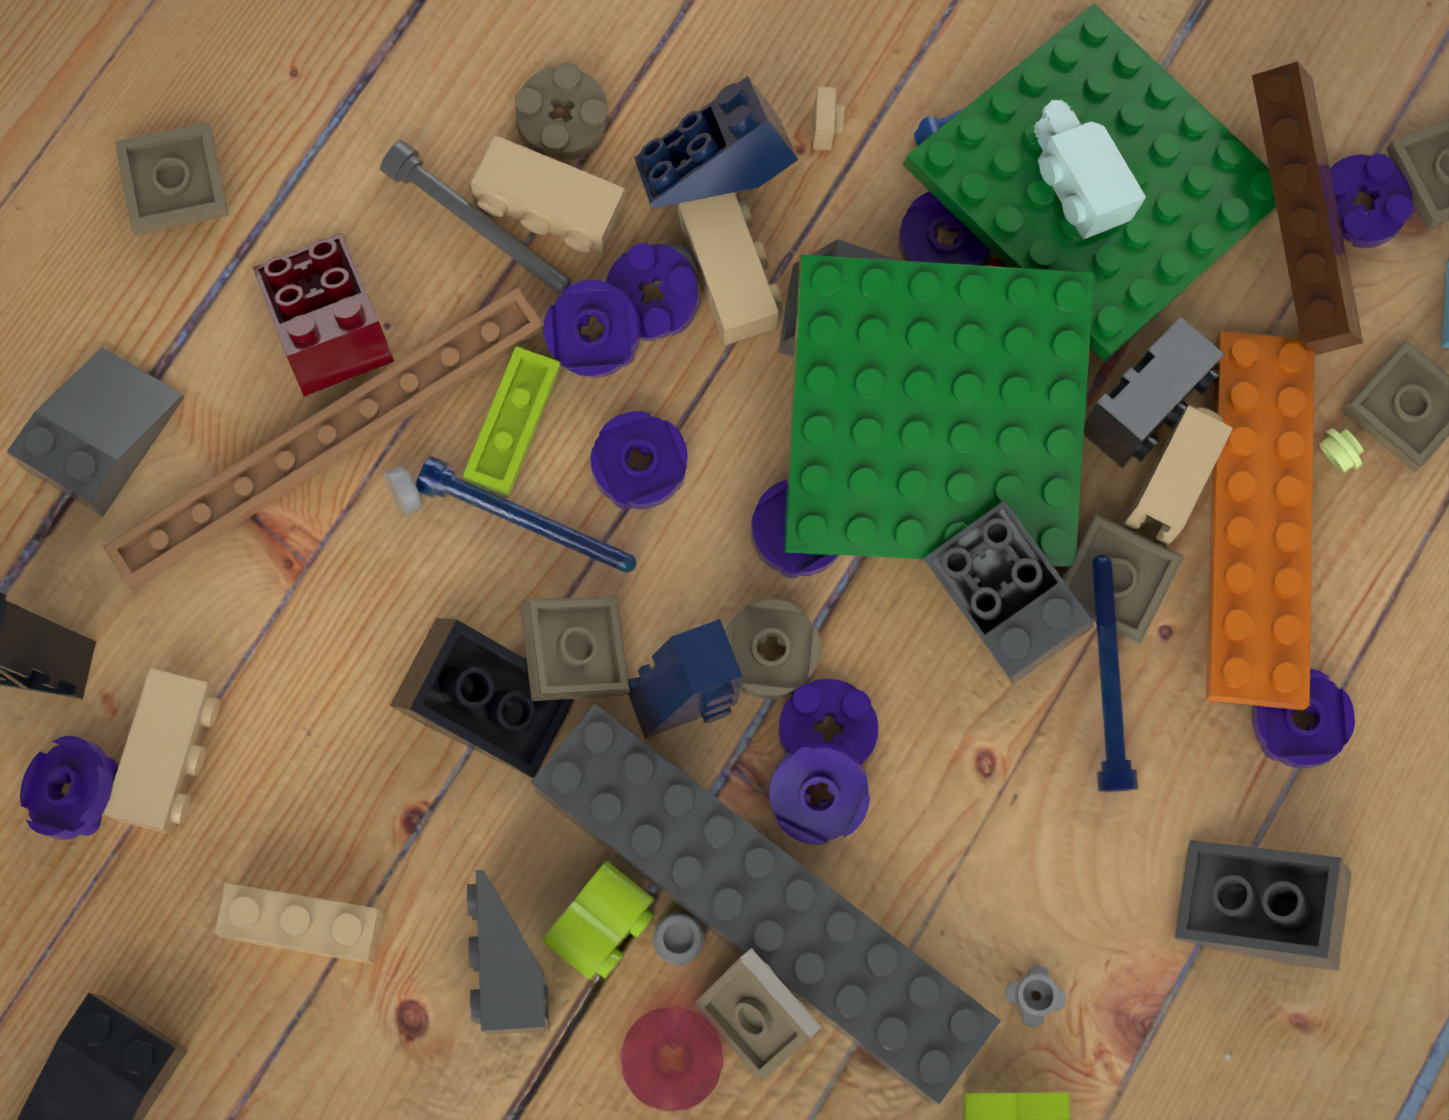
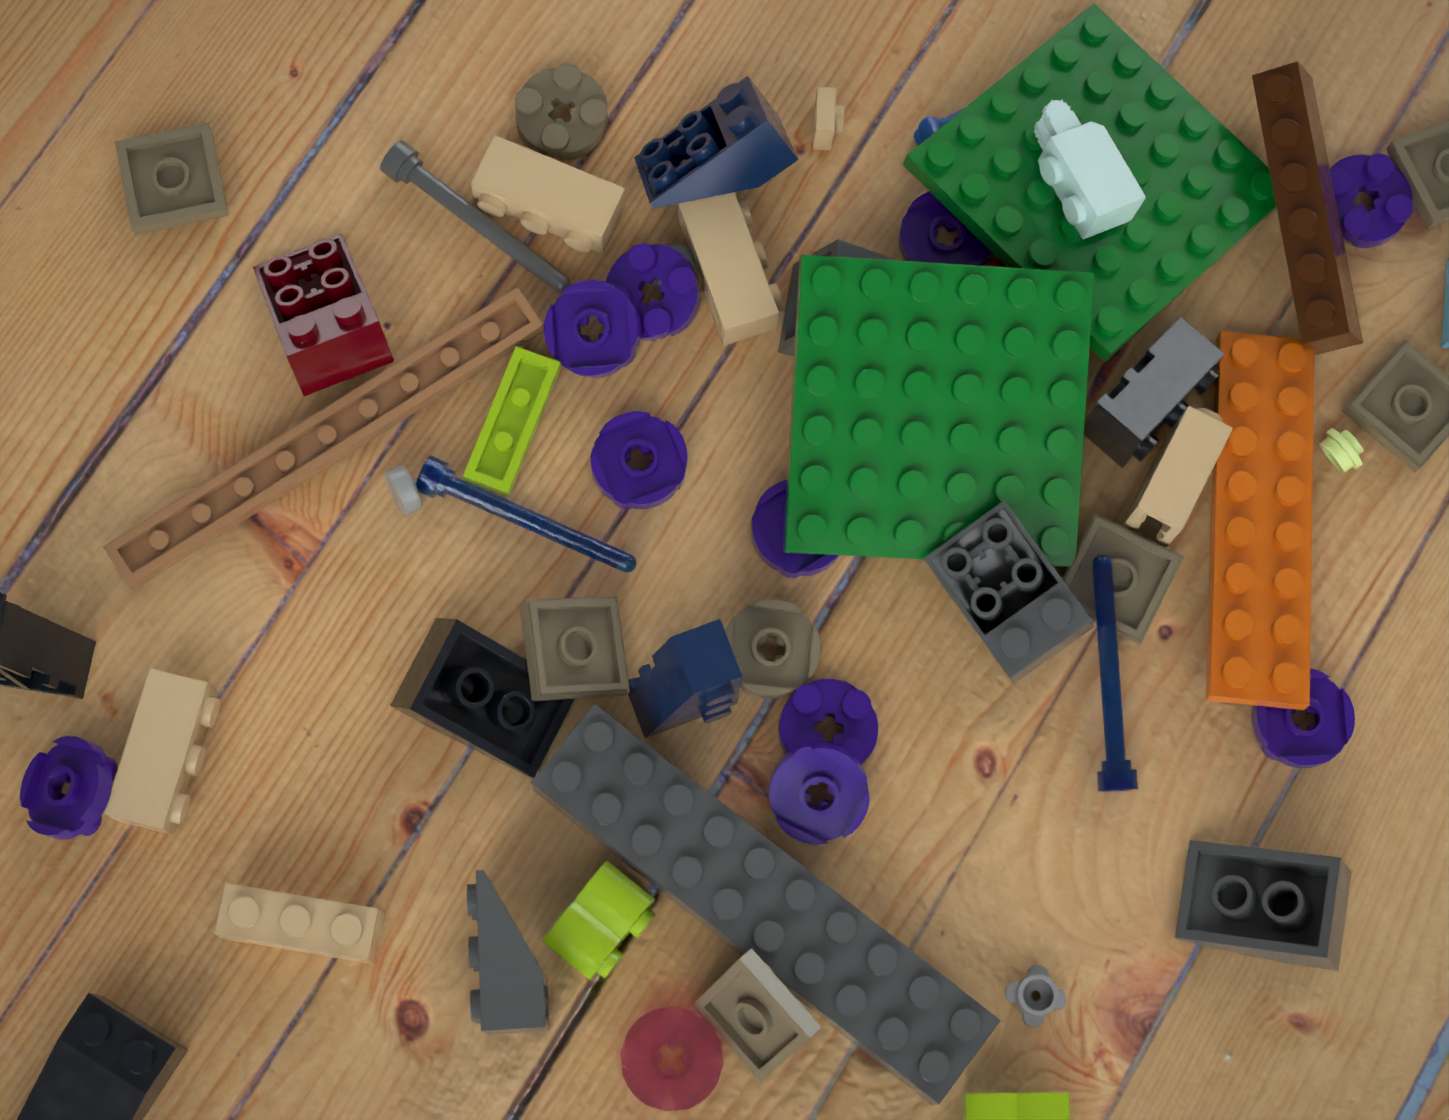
dark grey slope [7,347,184,516] -> none
light grey tile [653,913,704,965] -> none

